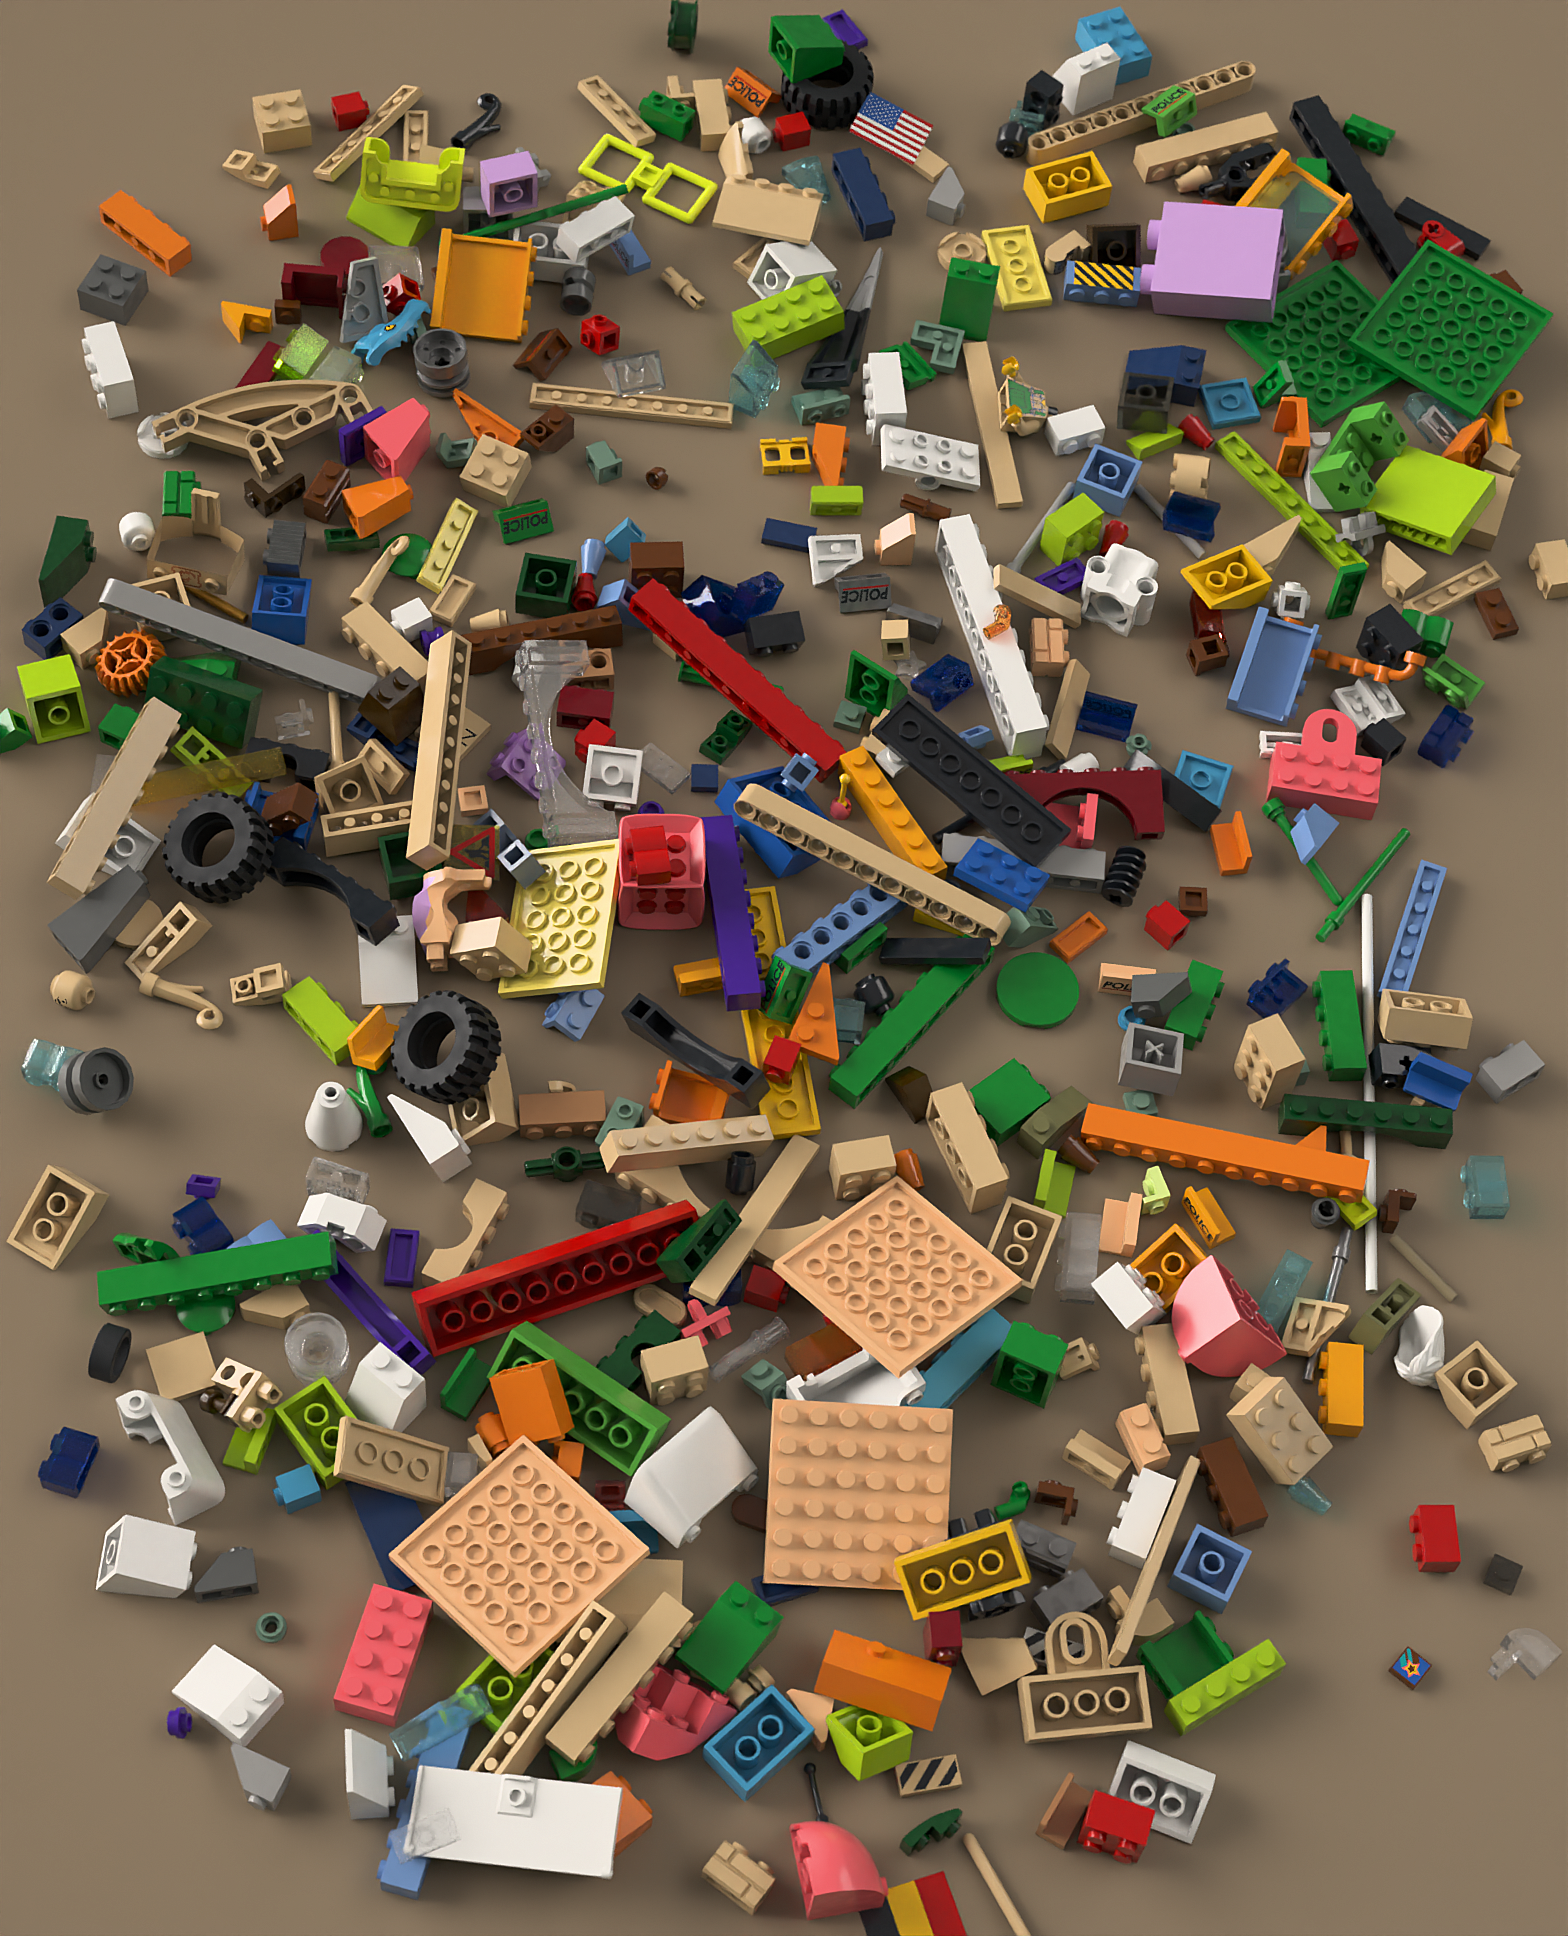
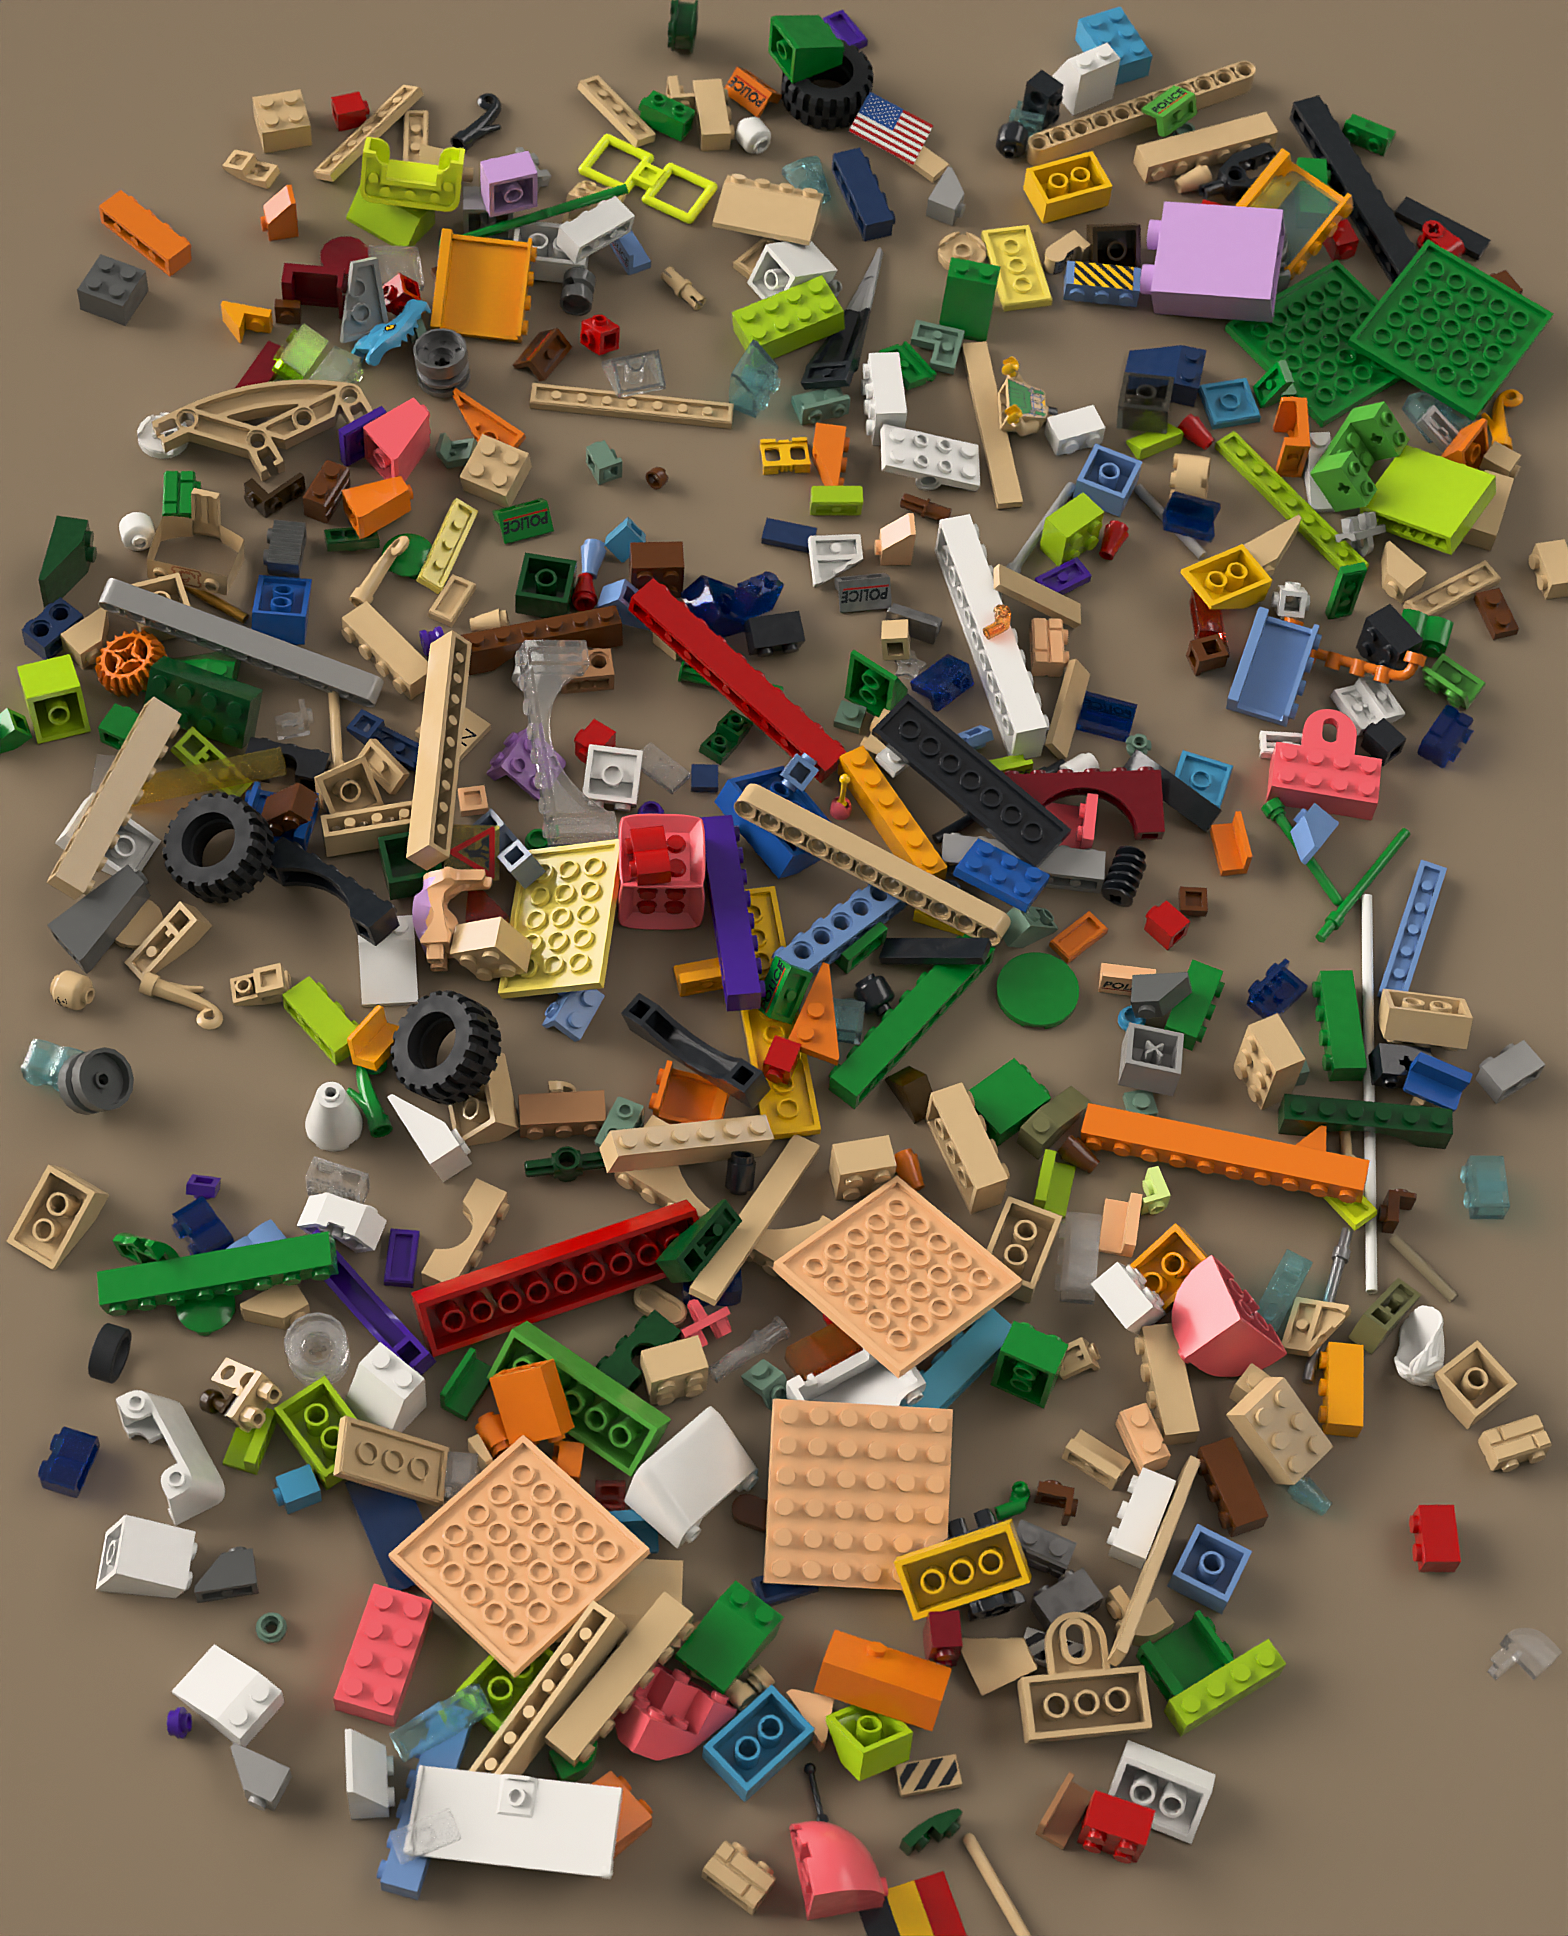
white brick [81,321,139,419] -> none
tan tile [146,1332,219,1401] -> none
dark brown slope [357,666,424,746] -> none
white brick [390,597,433,643] -> none
reddish brown slope [520,404,574,452] -> none
dark red brick [556,685,614,730] -> none
clear smoke brick [575,1179,642,1229] -> none
tan slope [718,121,753,180] -> none
red brick [743,1265,790,1313] -> none
red brick [772,112,811,152] -> none
white piece [1080,544,1158,637] -> none
light orange panel [1181,1186,1236,1249] -> none
dark grey cone [1311,1197,1340,1229] -> none
tile [1388,1646,1432,1691] -> none
clear smoke plate [1483,1553,1523,1596] -> none

